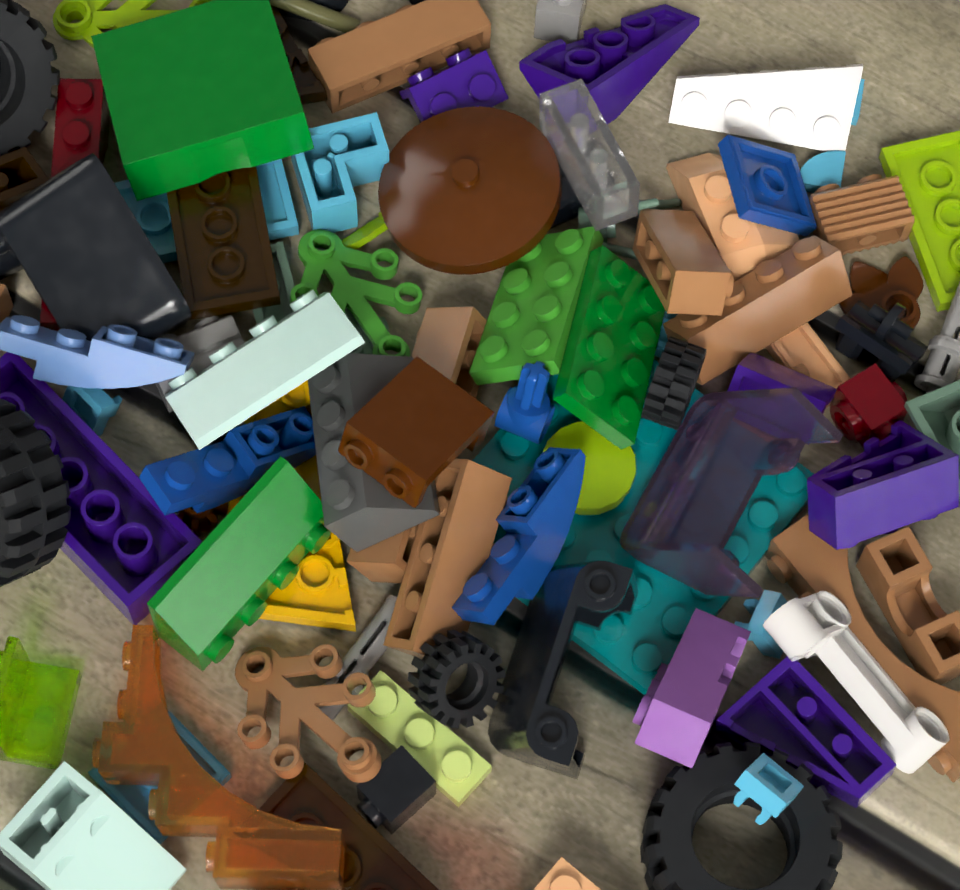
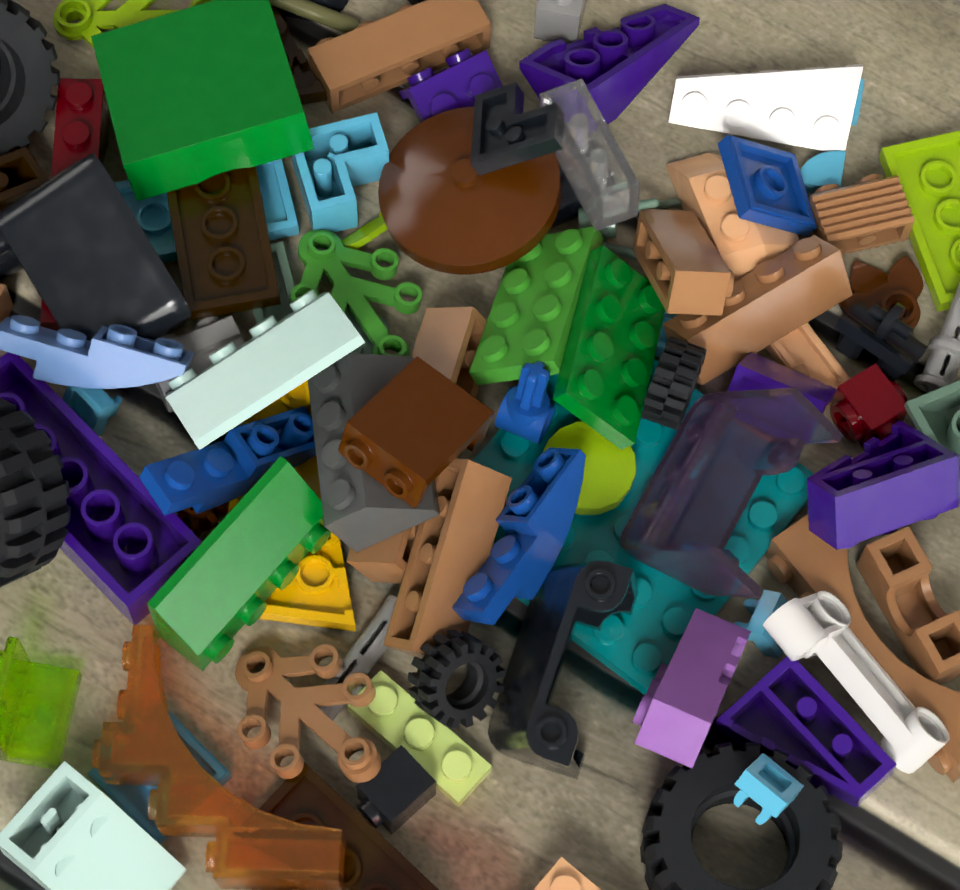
none -> black plate [471,82,564,176]

